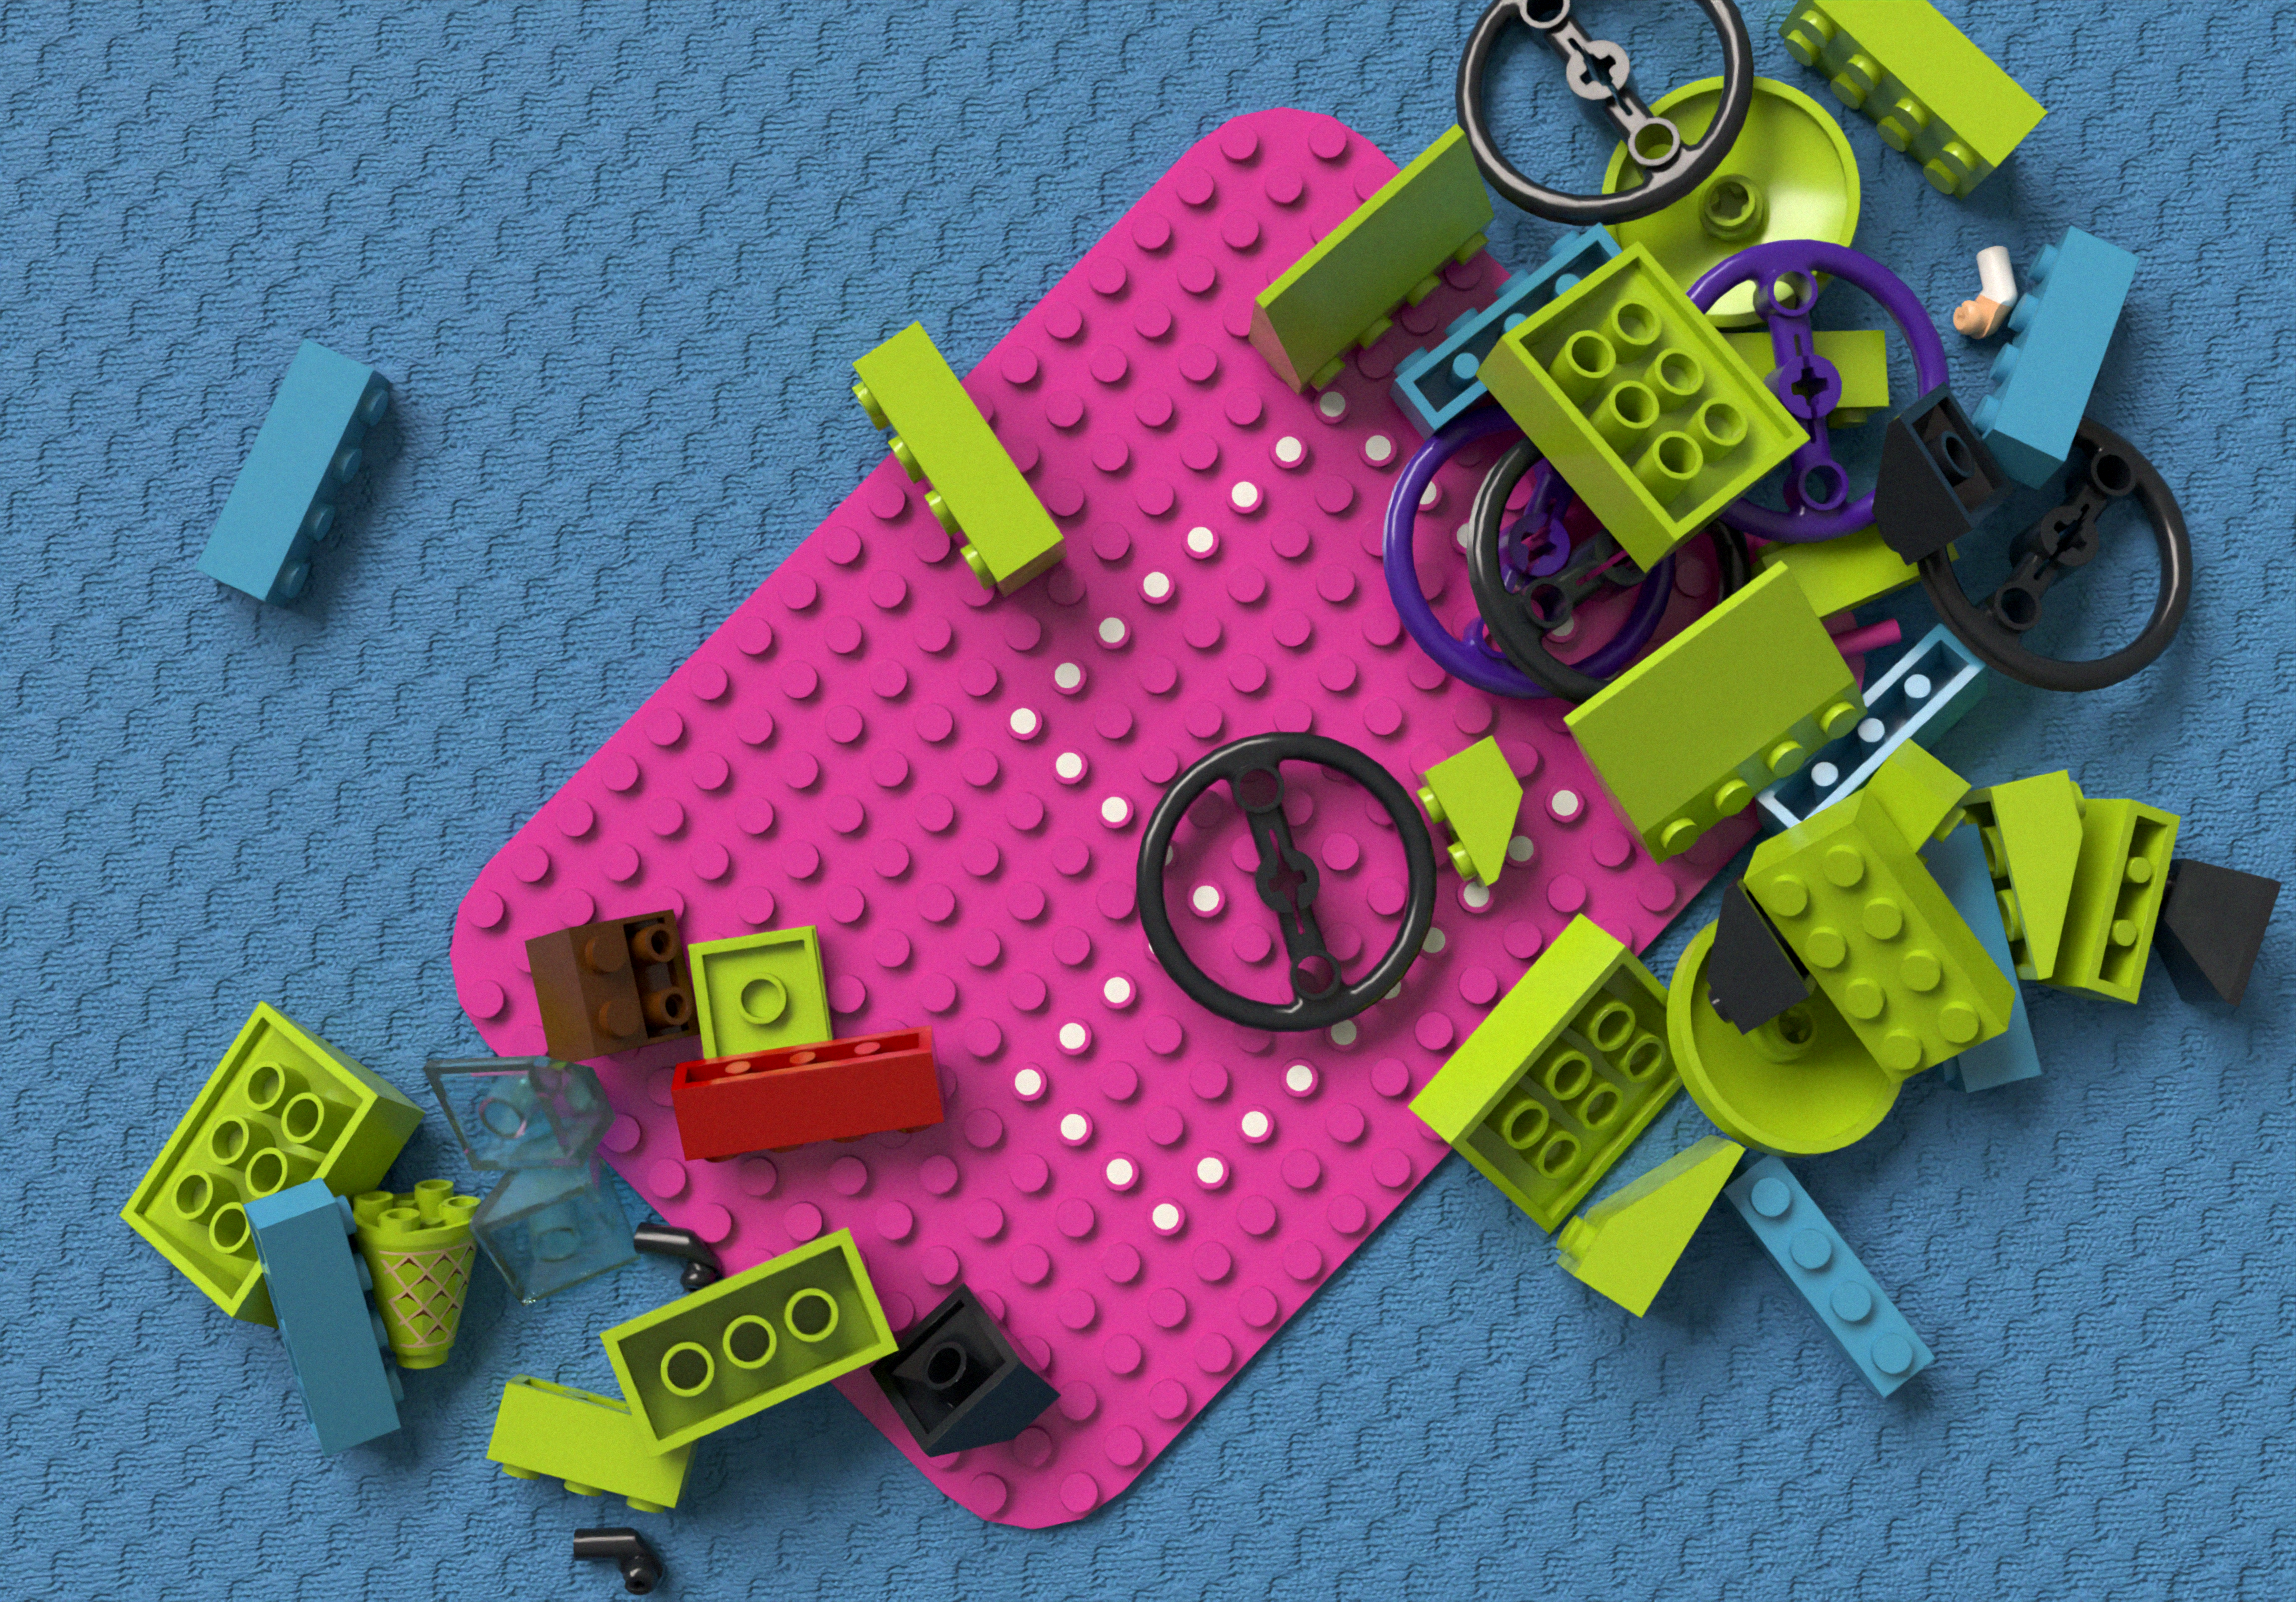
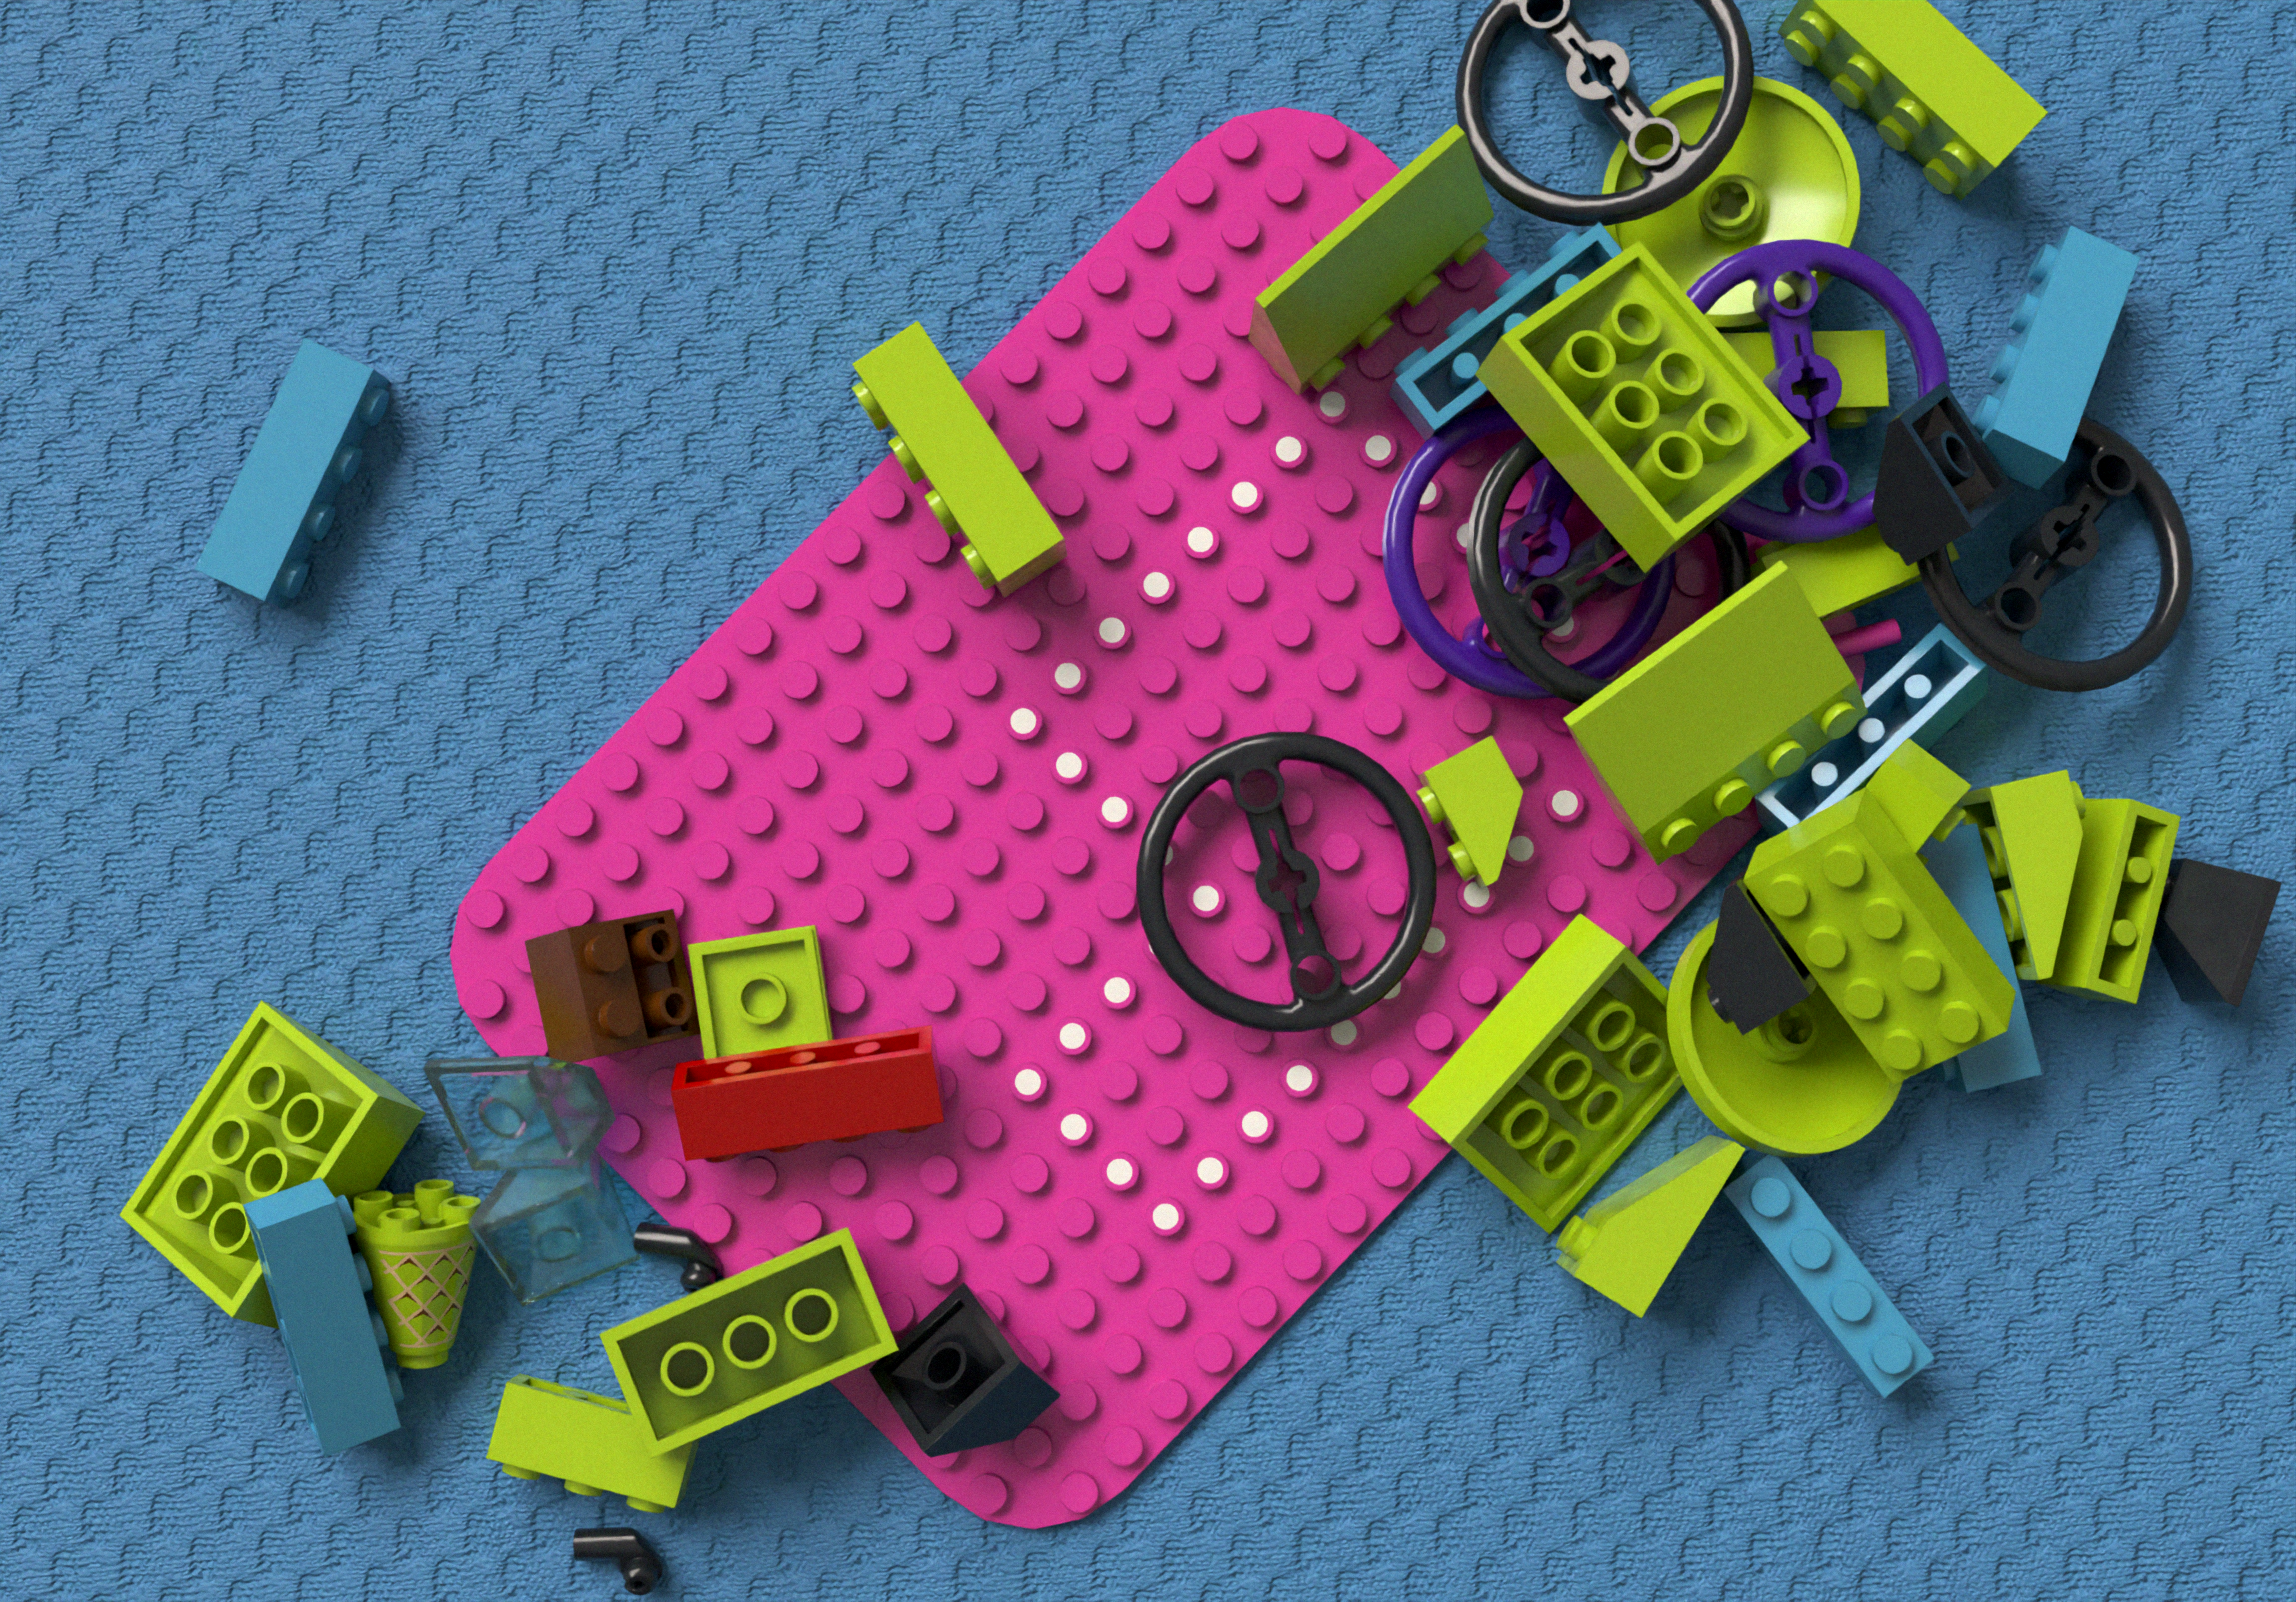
arm [1953,246,2018,339] -> none

